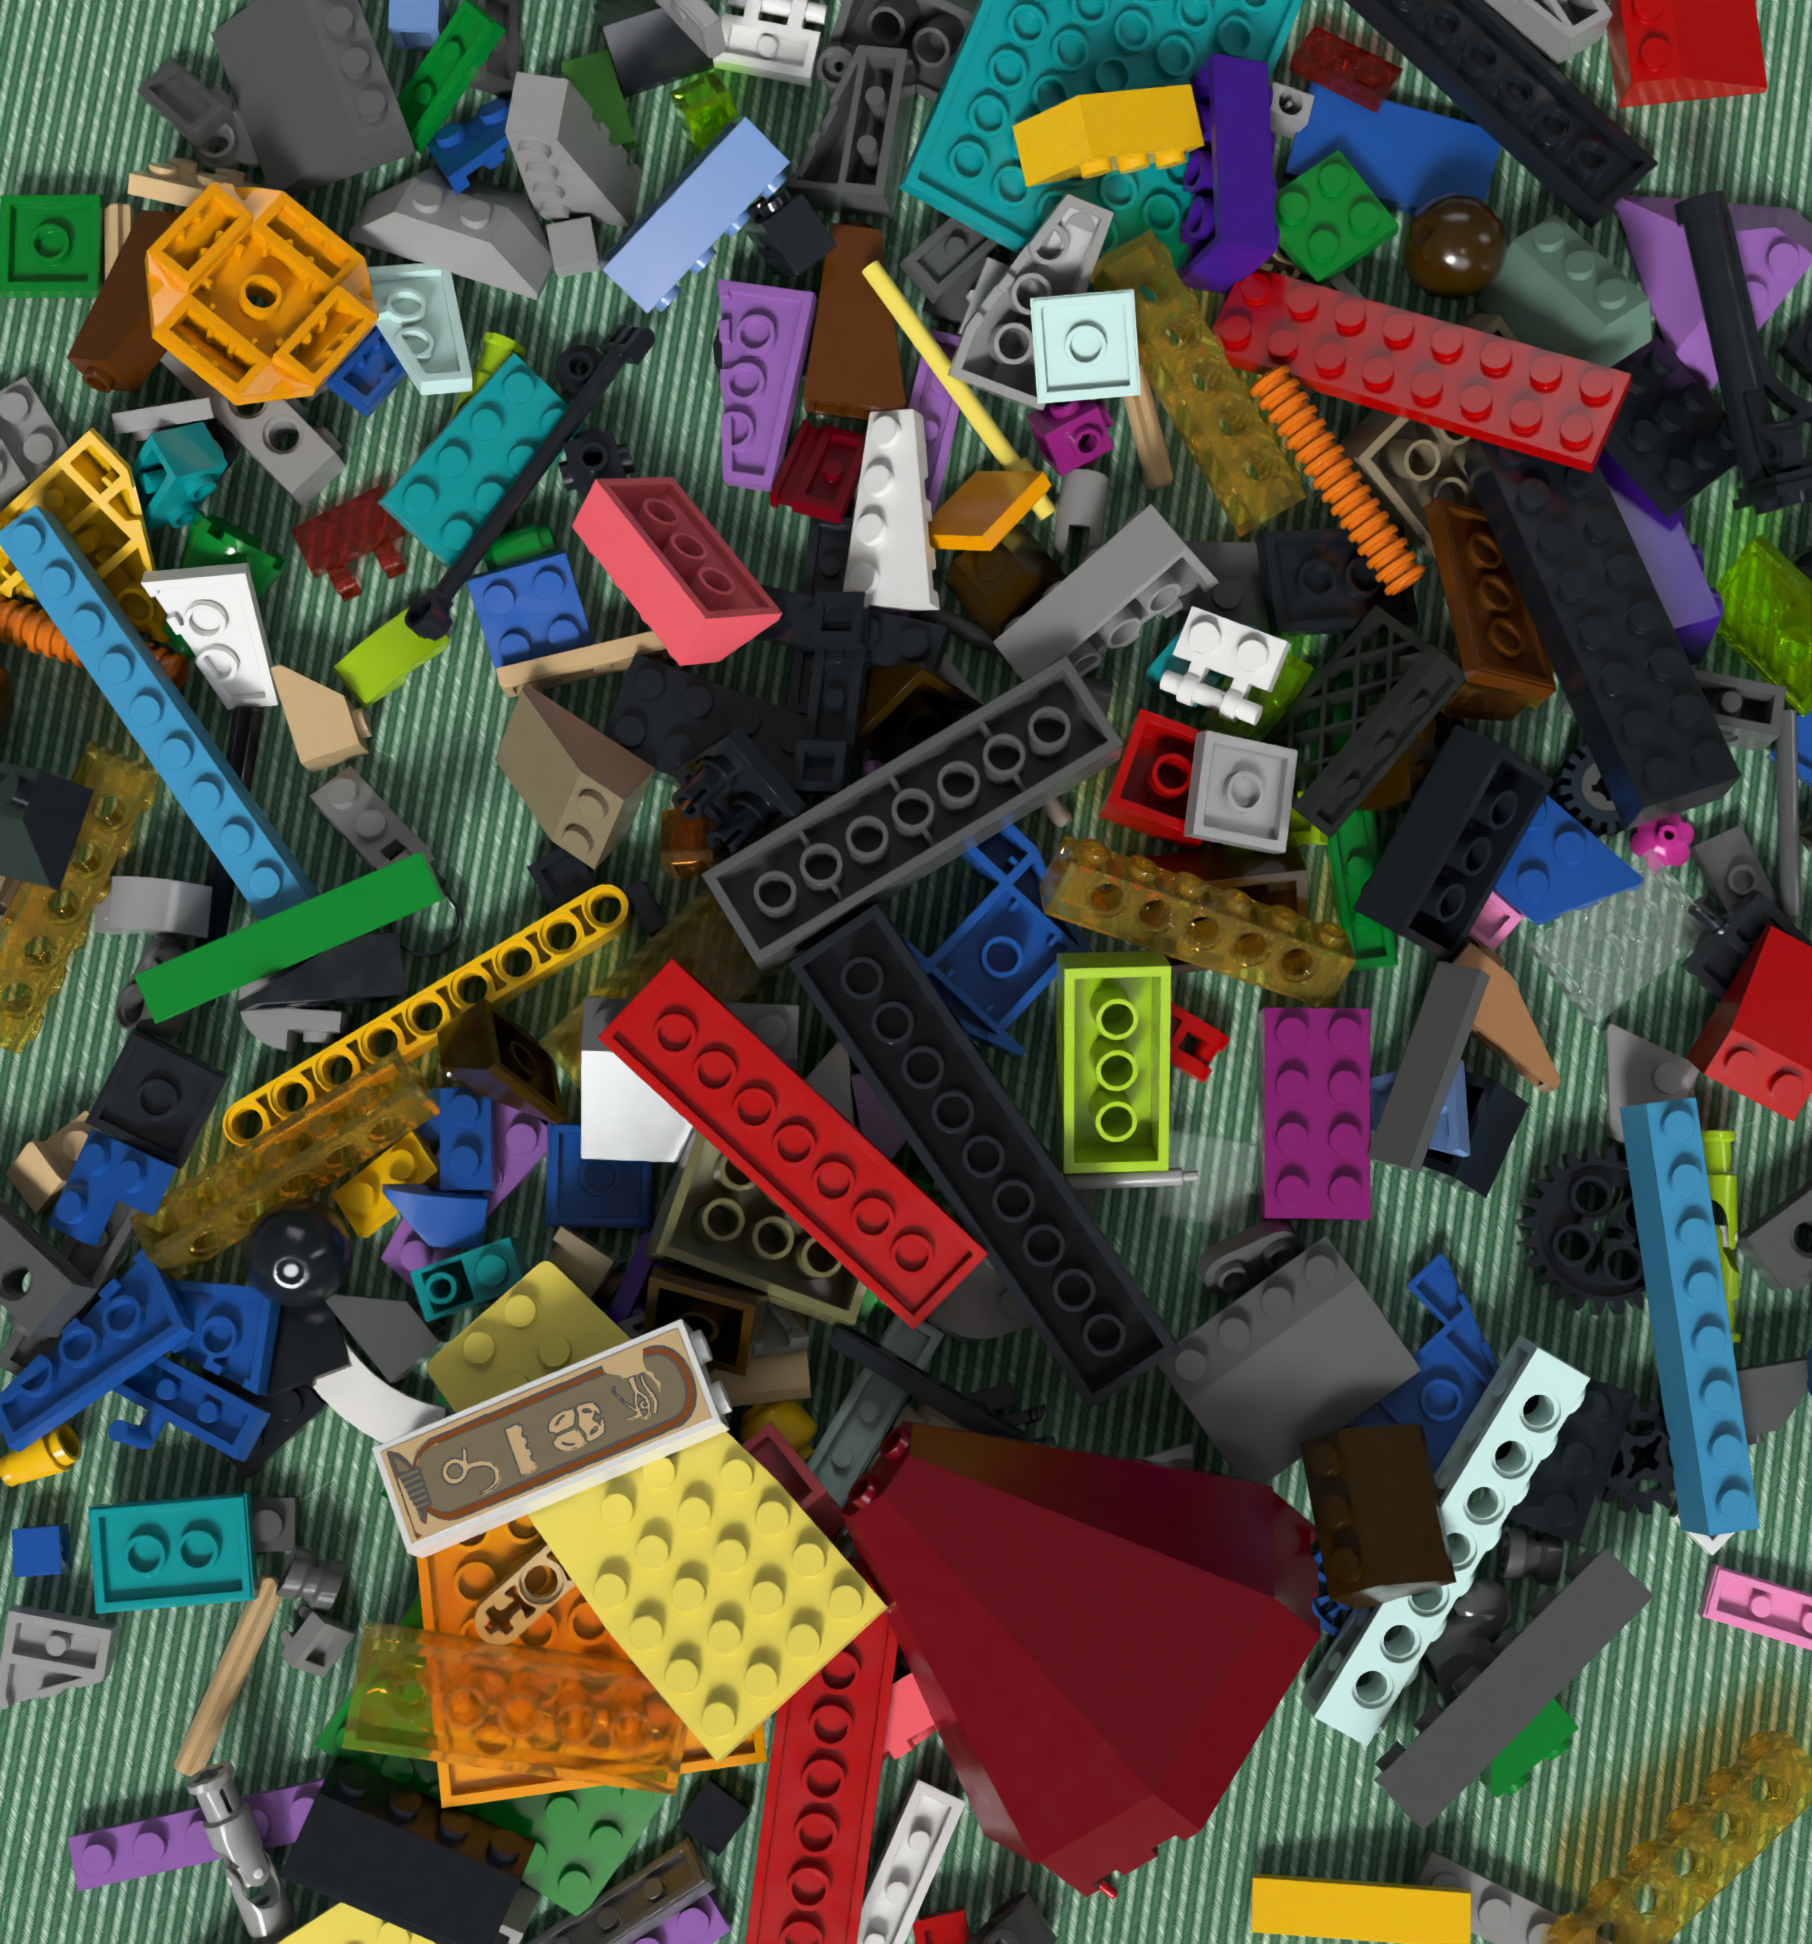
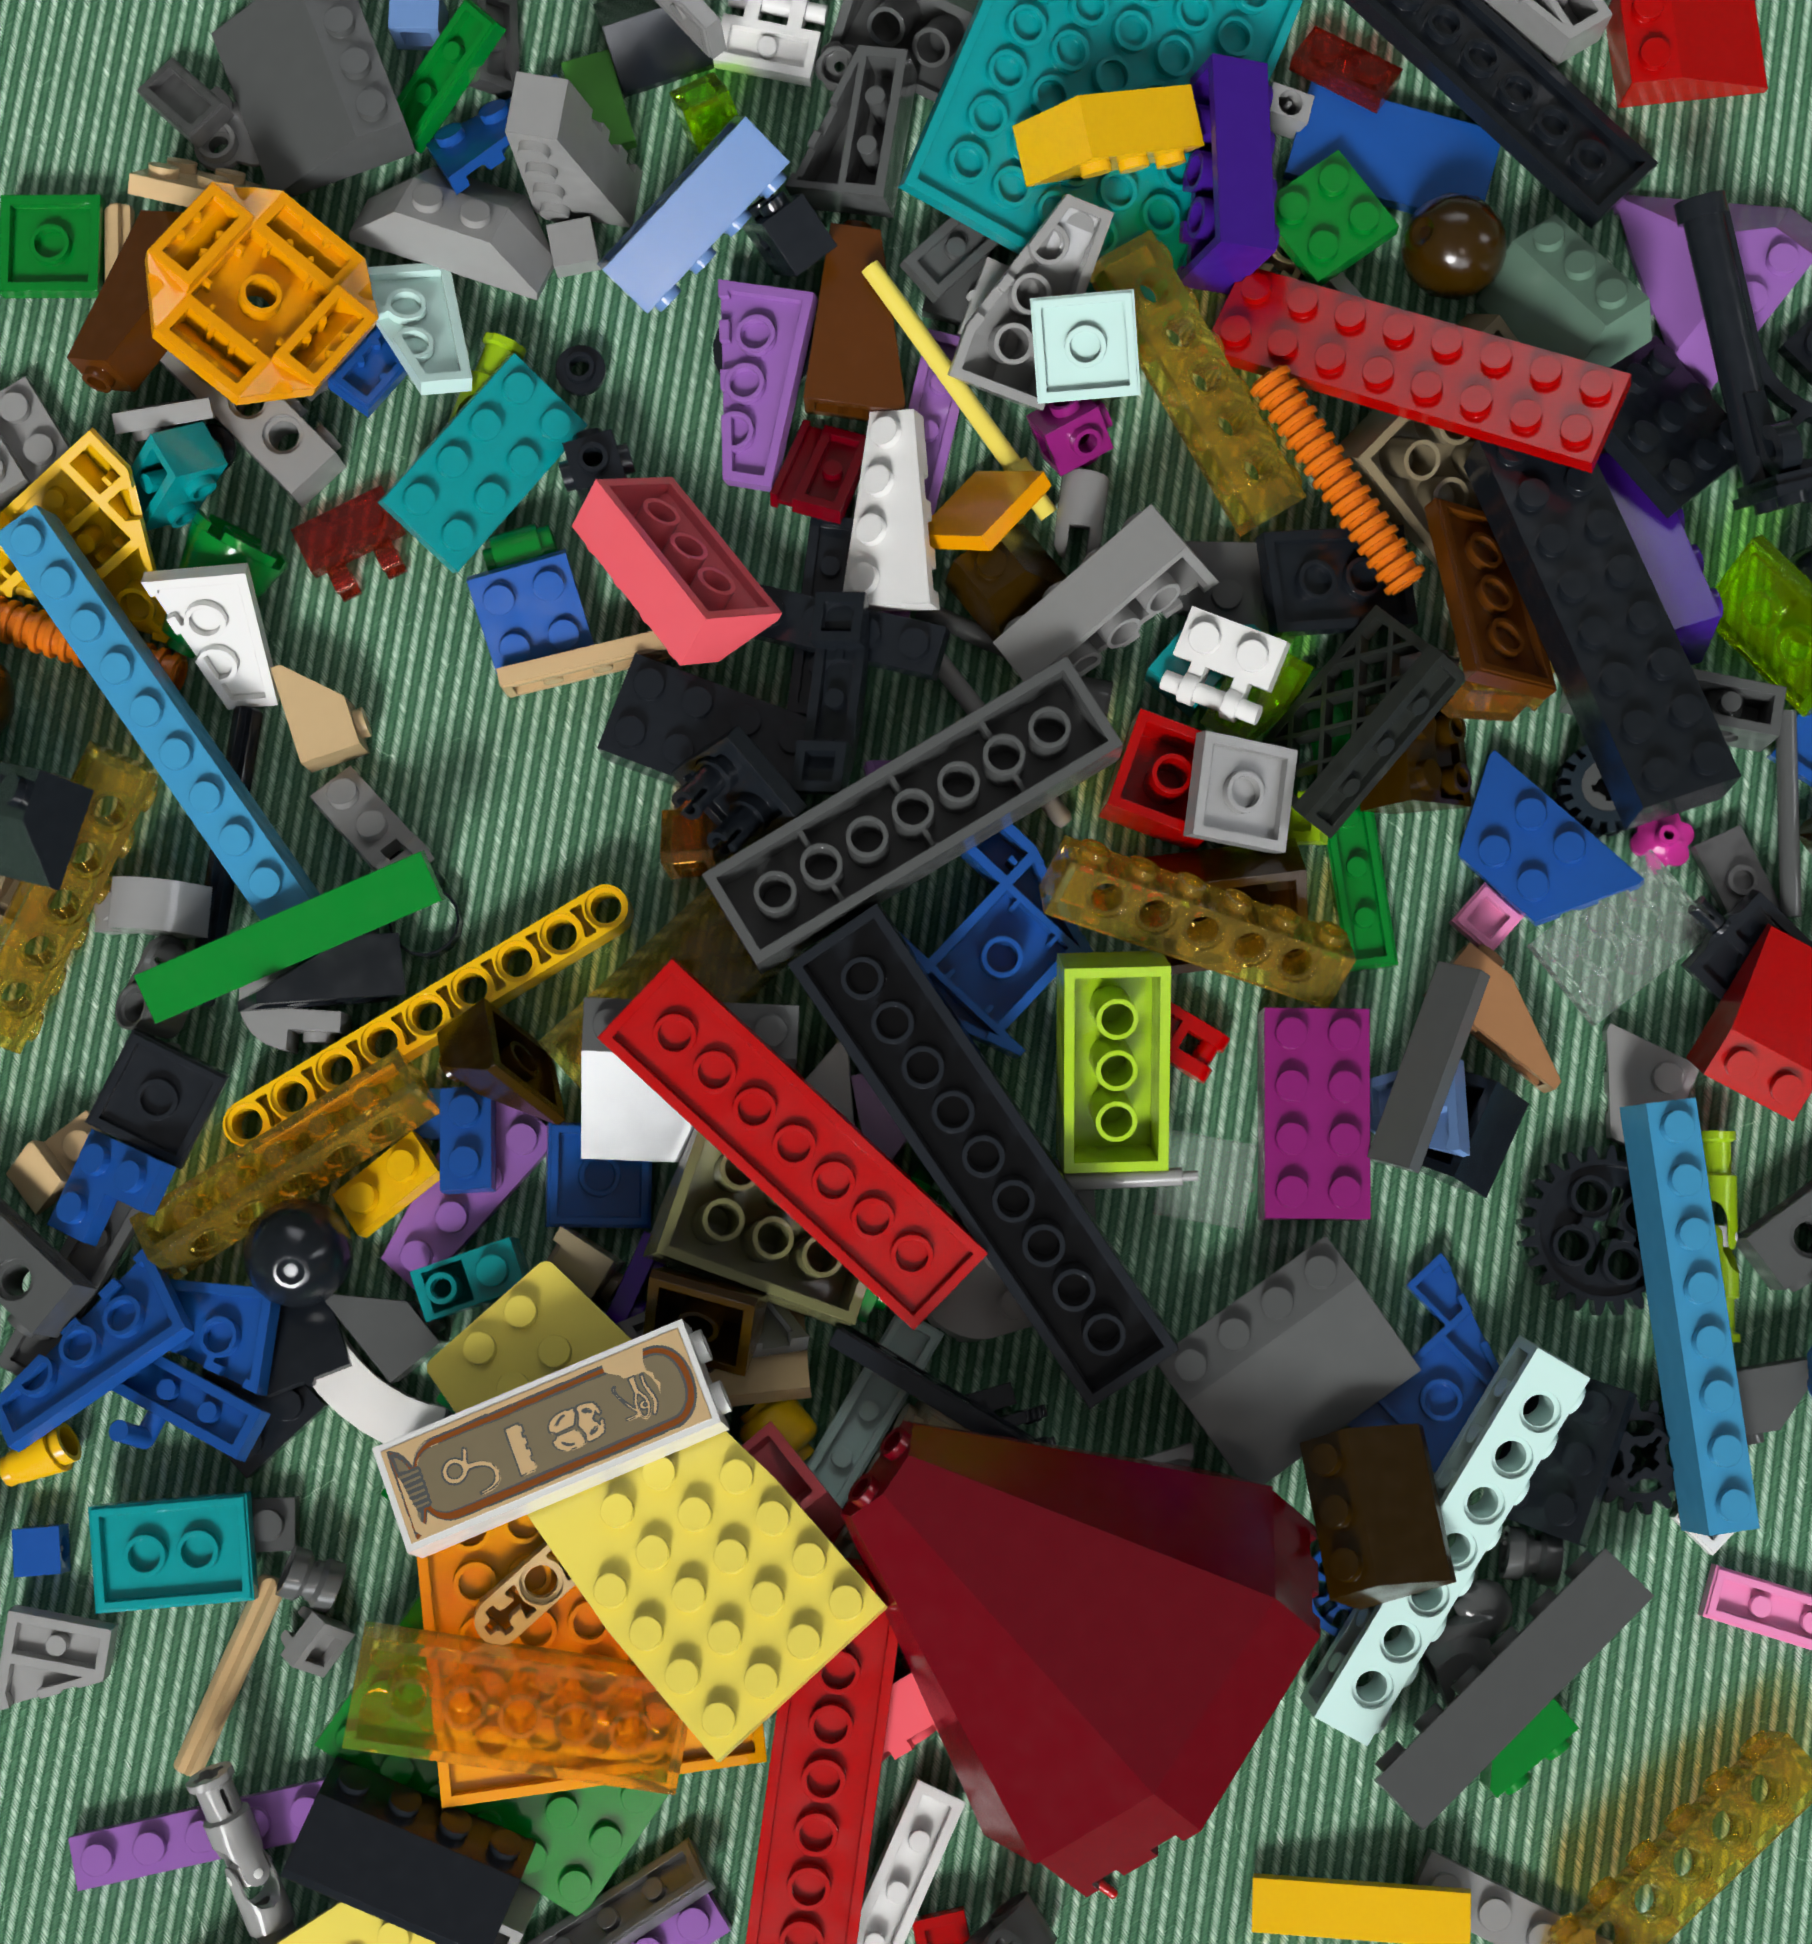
lime slope [333,607,450,709] -> none
blue slope [382,1184,488,1249] -> none
black hinge [405,324,655,641] -> none
dark tan slope [495,684,655,870] -> none
black plate [527,847,598,911] -> none
black tile [626,880,670,940] -> none
black tile [676,1777,752,1856] -> none
dark brown slope [859,663,984,762] -> none
tan axle [1123,345,1173,490] -> none
dark grey plate [1197,1219,1301,1294] -> none
black brick [1352,724,1554,964] -> none

